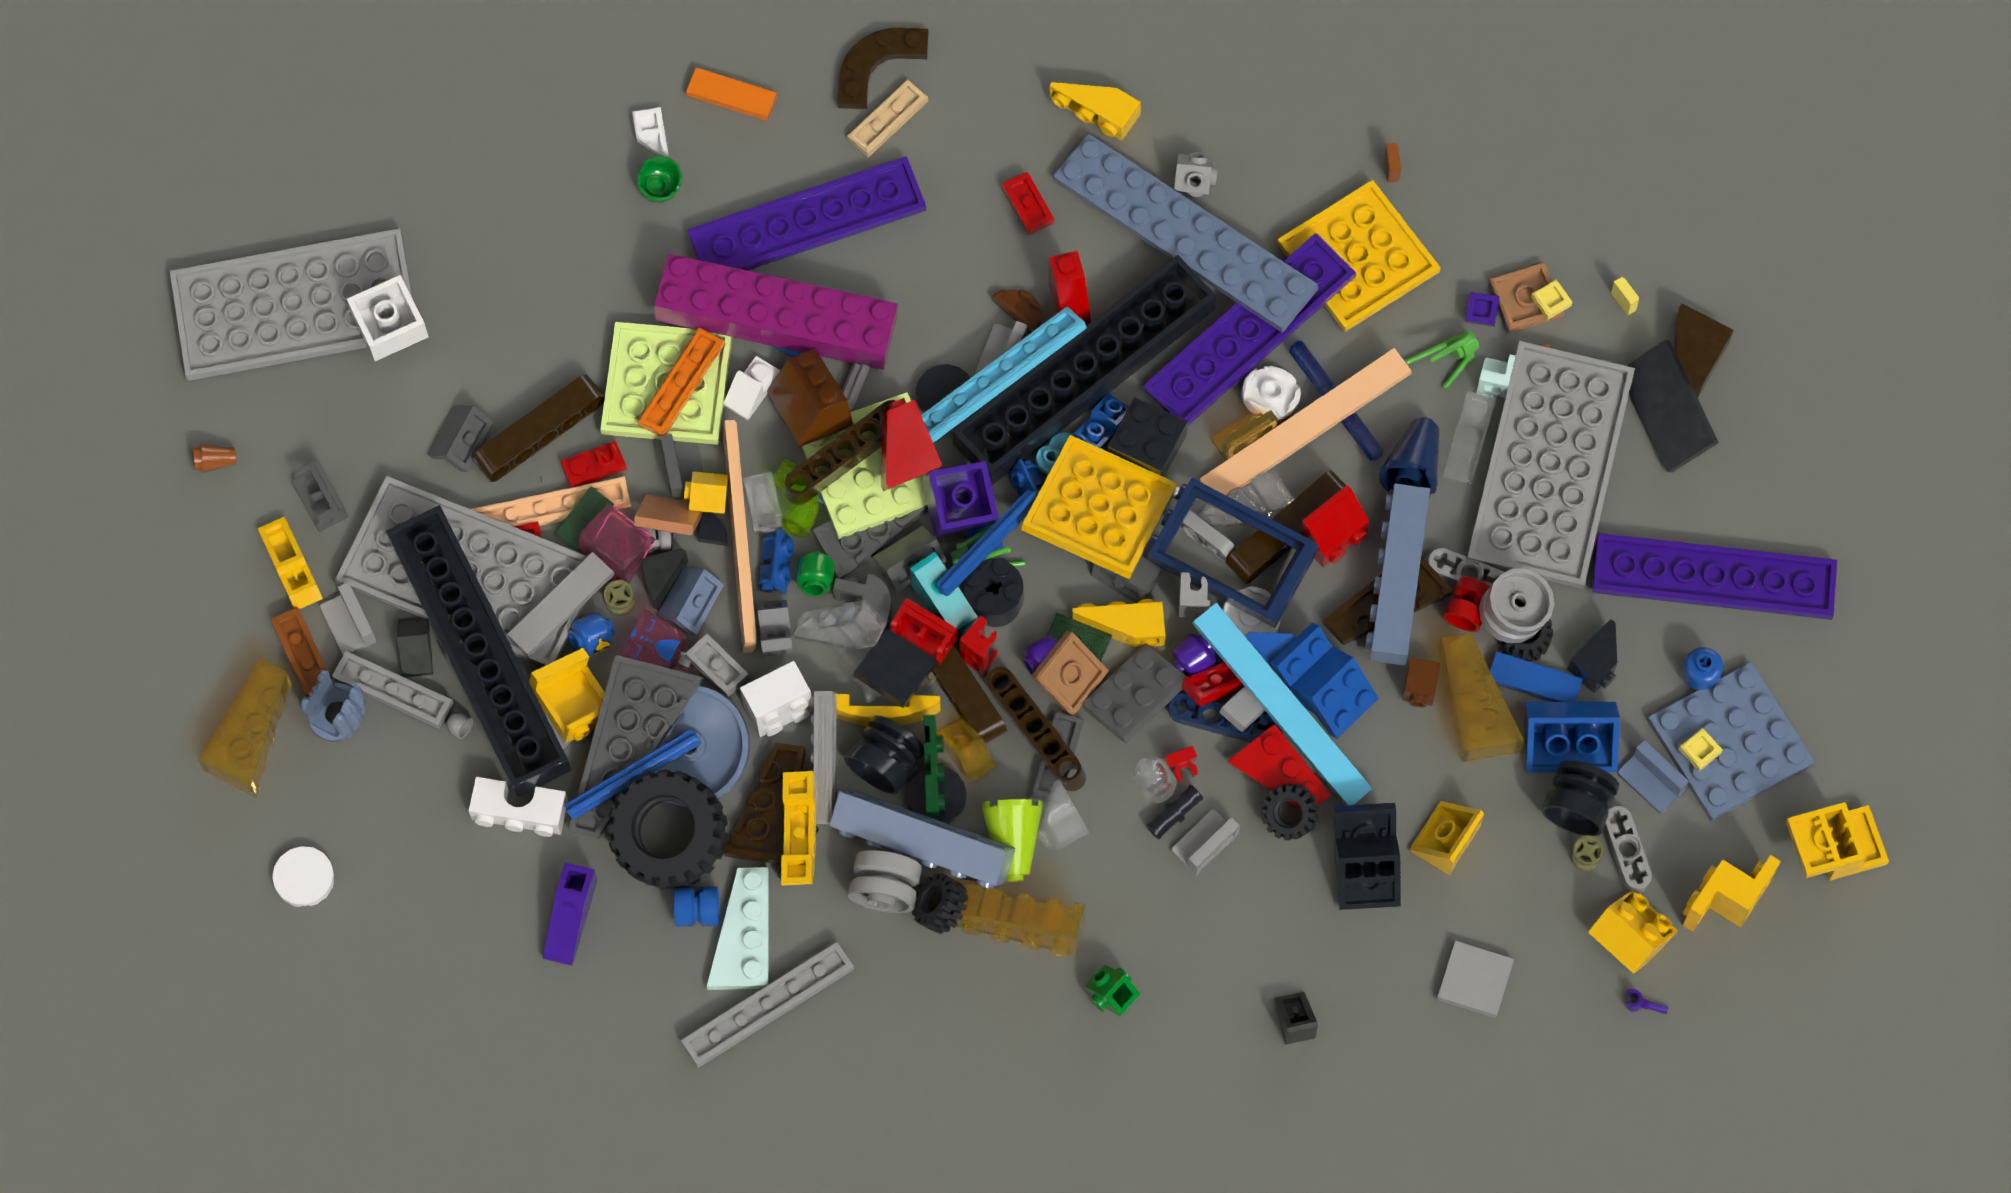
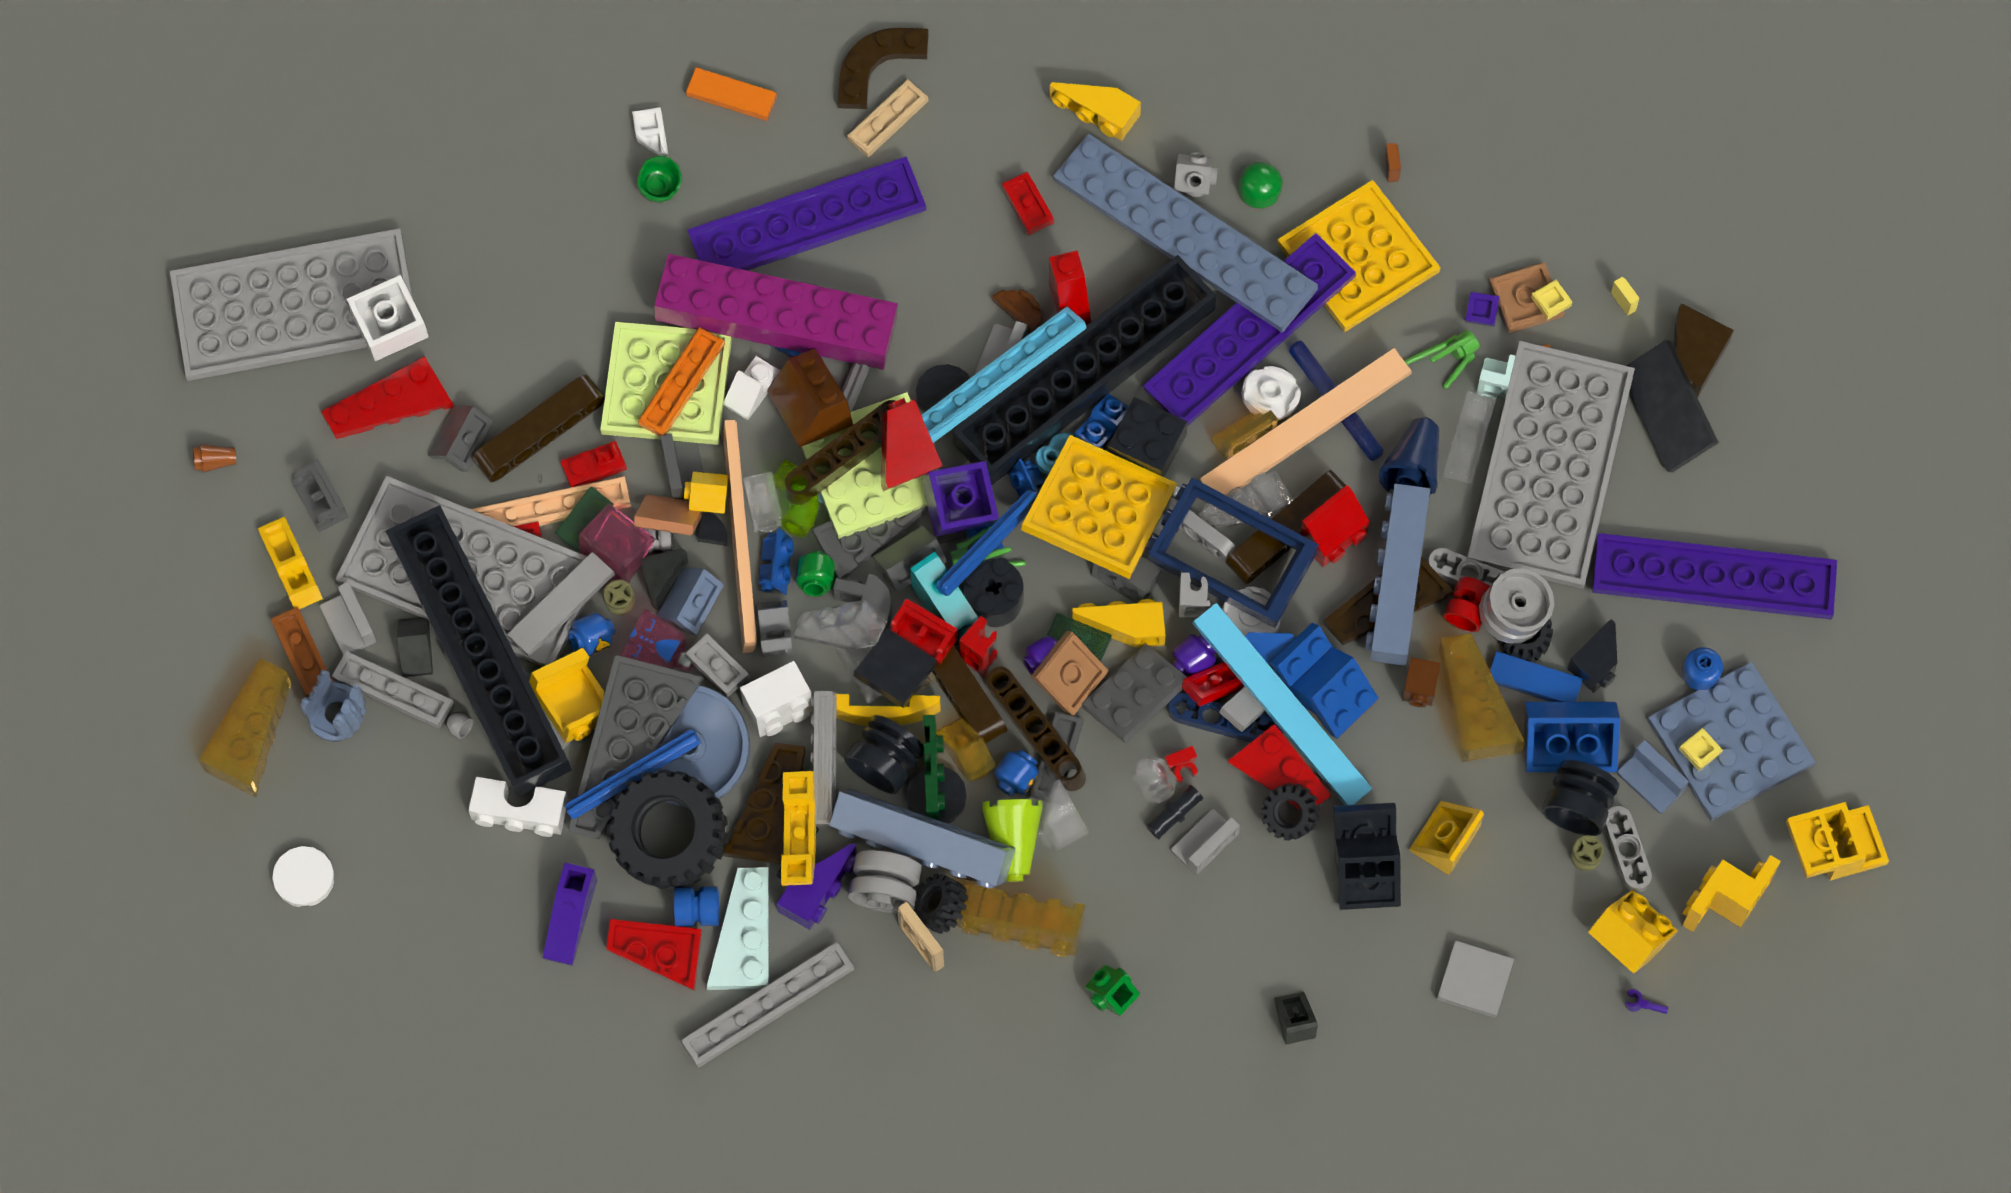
none -> red wing [321,356,454,439]
none -> red wing [606,919,702,991]
none -> dark purple slope [777,843,857,930]
none -> tan tile [898,902,944,972]
none -> blue head [994,749,1039,796]
none -> green hair [1238,162,1283,209]

